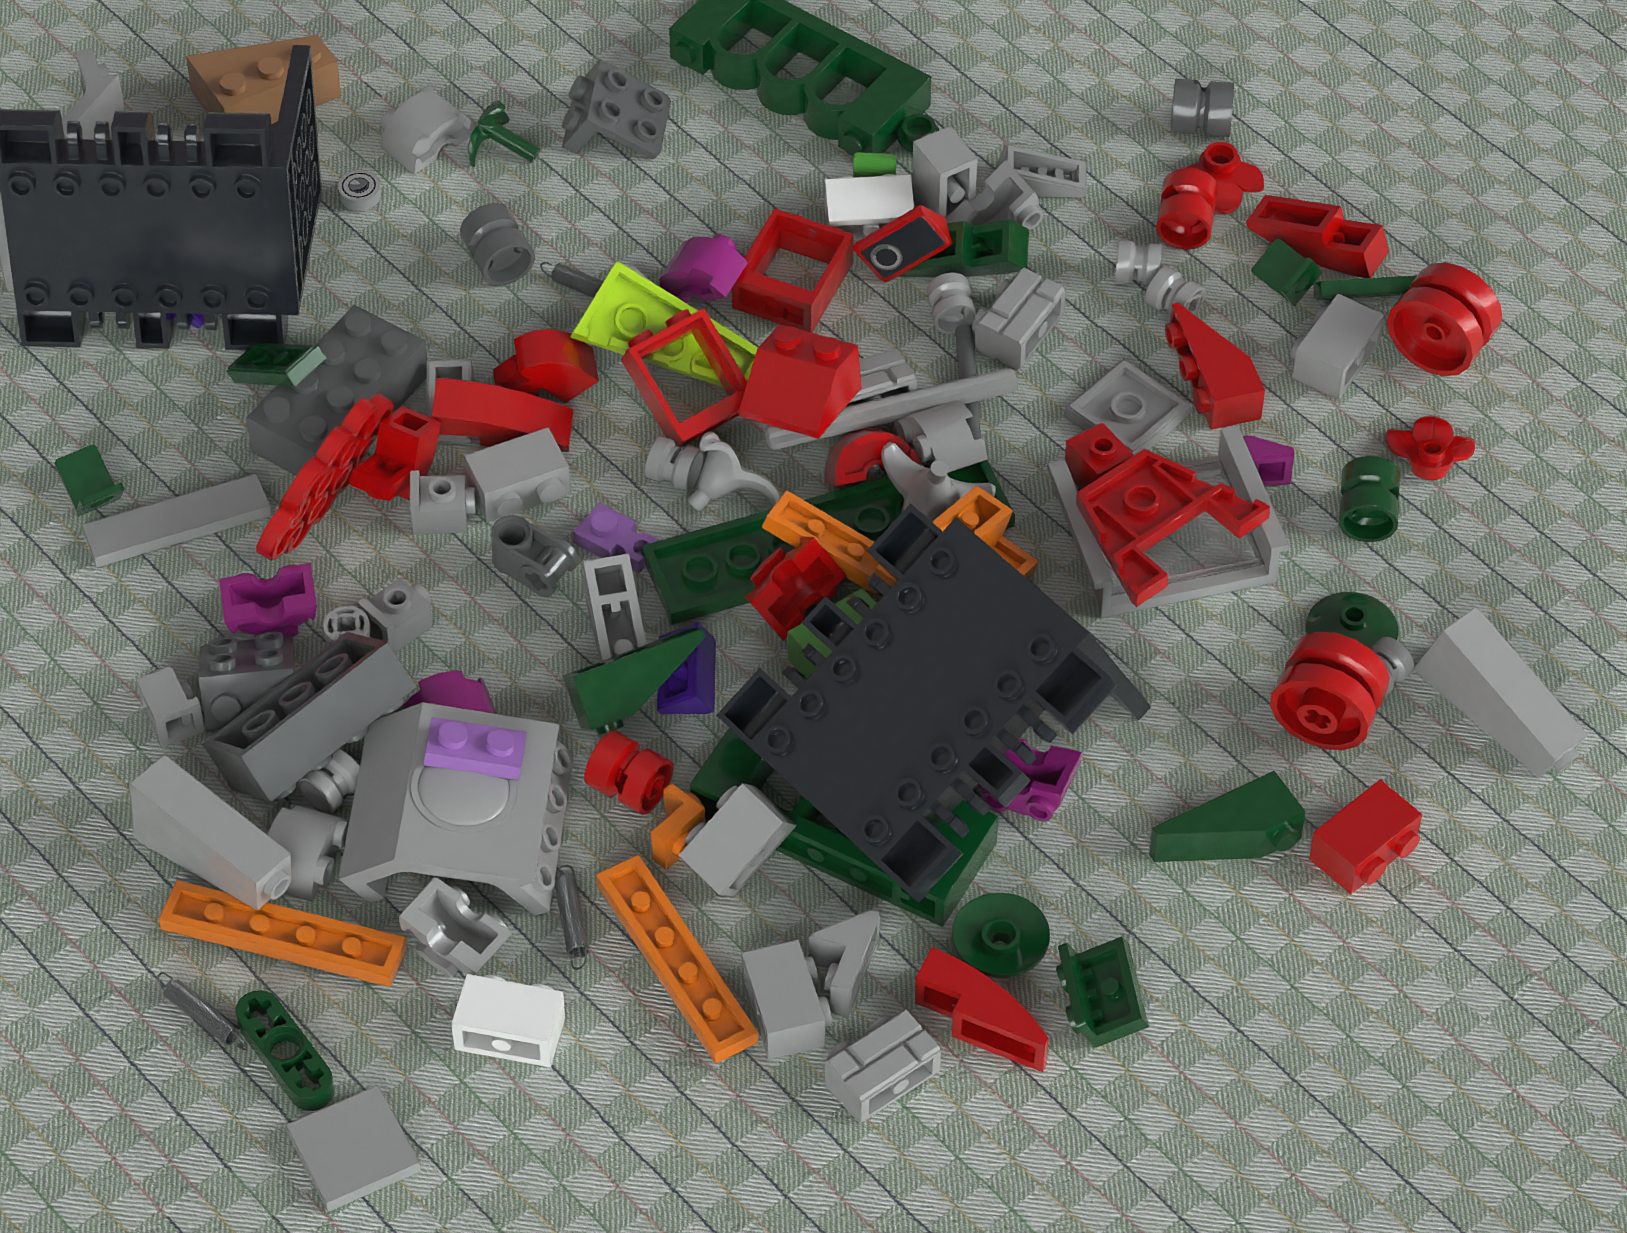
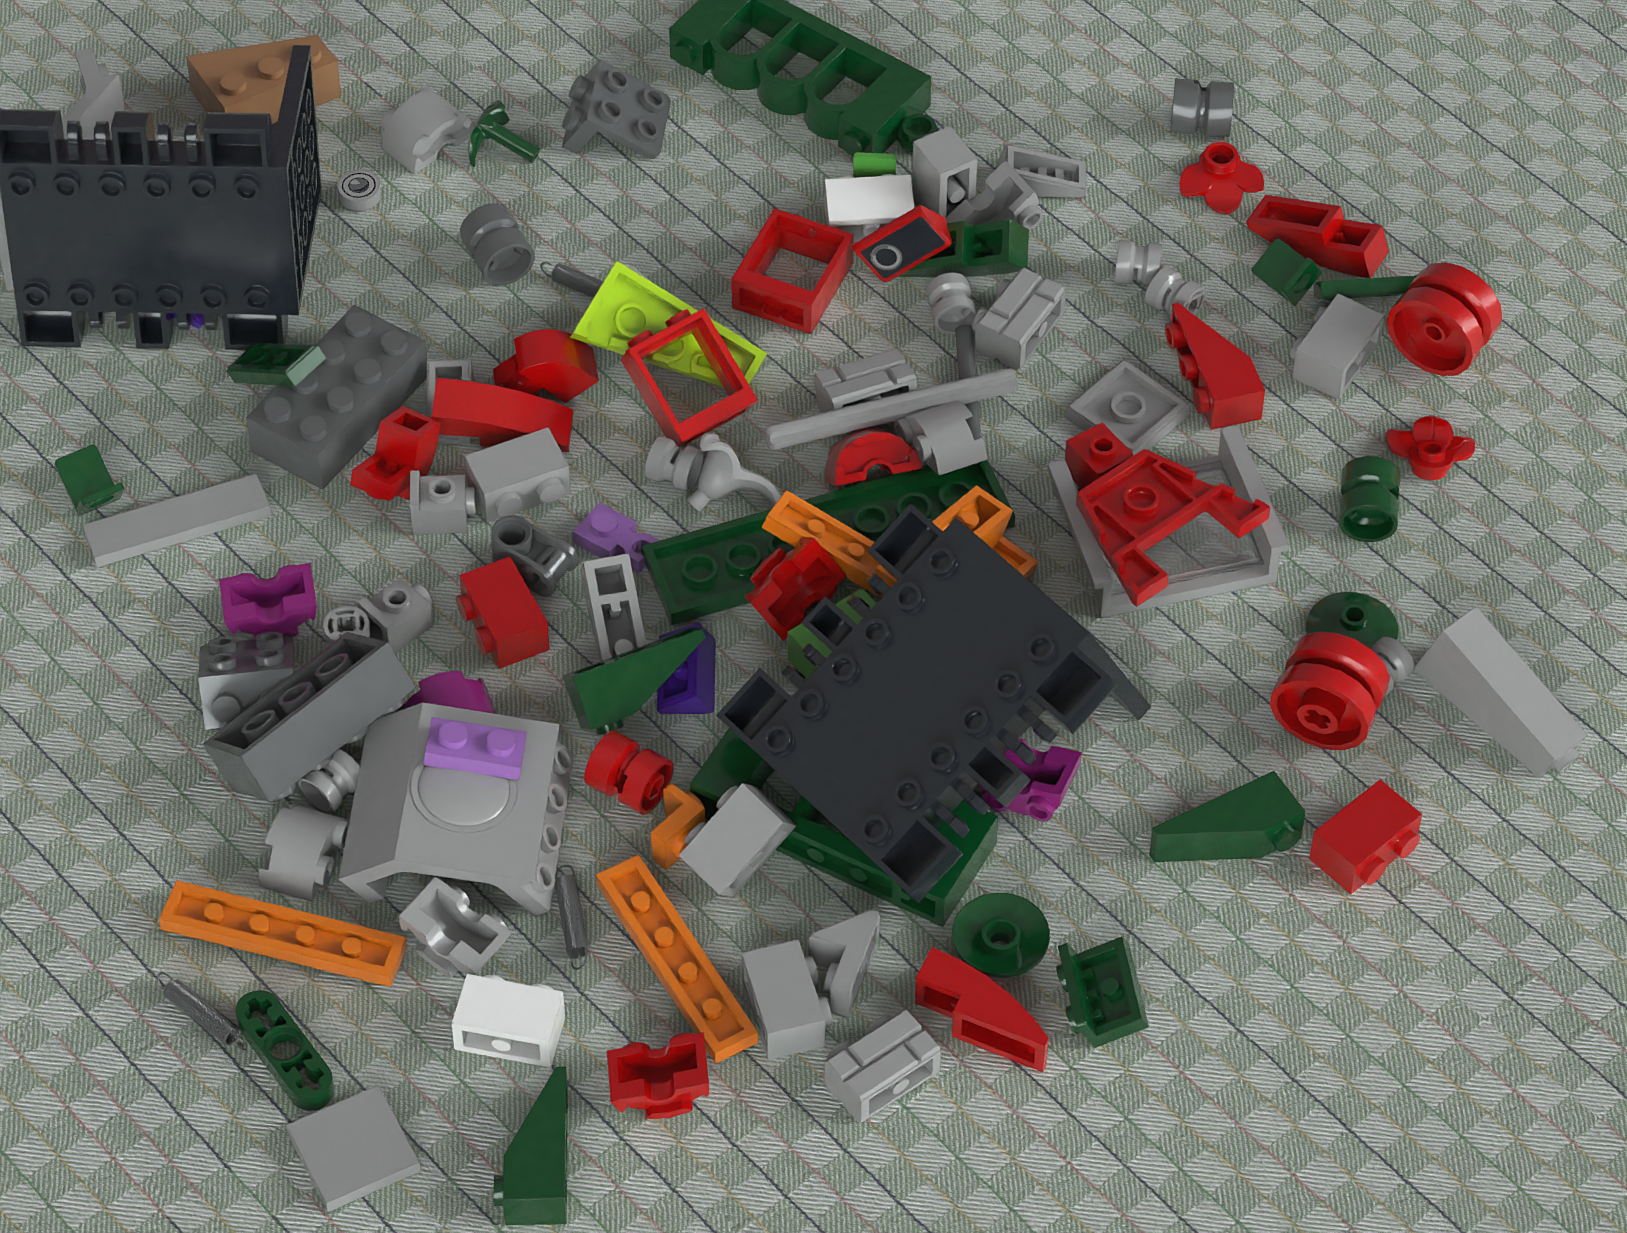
light grey slope [130,754,292,910] -> none
light grey brick [136,666,205,748] -> none
red plate [256,393,394,561] -> none
magenta cylinder [659,234,748,303] -> none
red slope [739,324,862,439] -> none
light grey piece [881,442,996,522] -> none
red wheel [1156,168,1218,250] -> none
magenta slope [1243,435,1295,487] -> none
none -> red brick [456,556,550,669]
none -> dark green slope [494,1067,568,1226]
none -> red cylinder [607,1032,709,1119]

